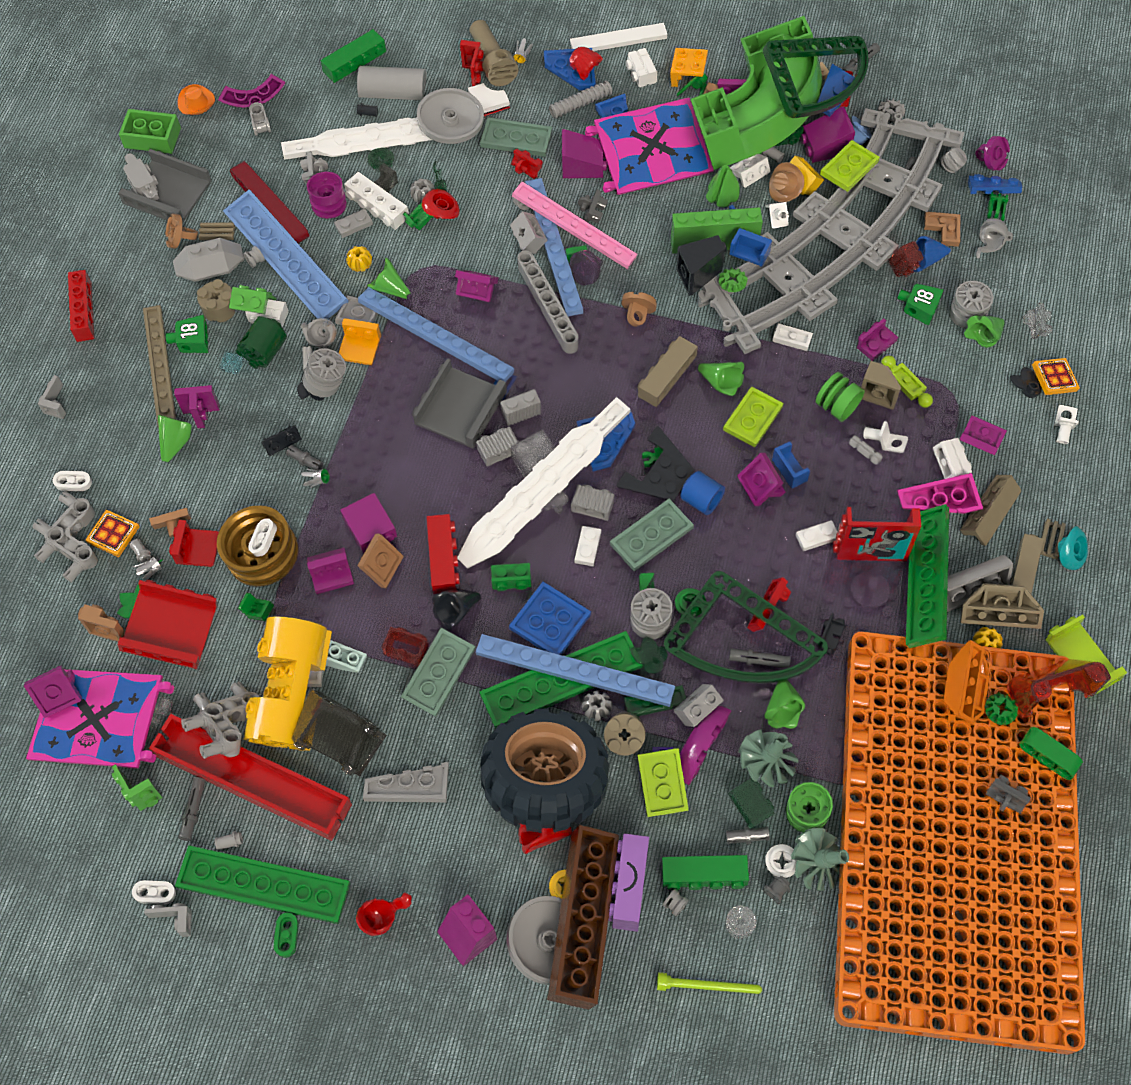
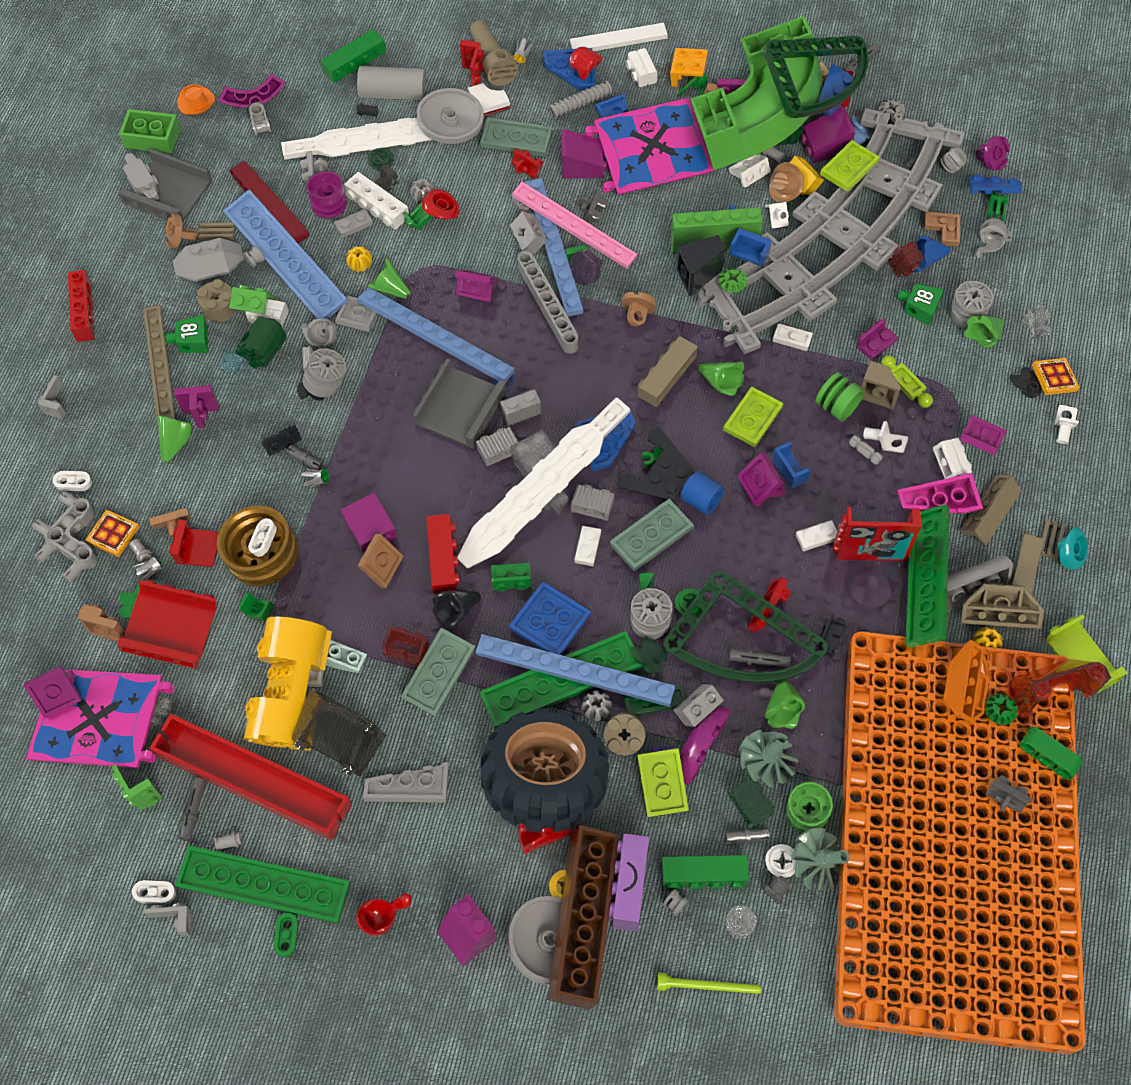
light grey pin [181,682,259,759] -> none
magenta bracket [307,548,354,594] -> none
light orange bracket [339,318,381,365] -> none
clear green plate [433,161,447,191] -> none
bright green hat [706,165,740,207] -> none

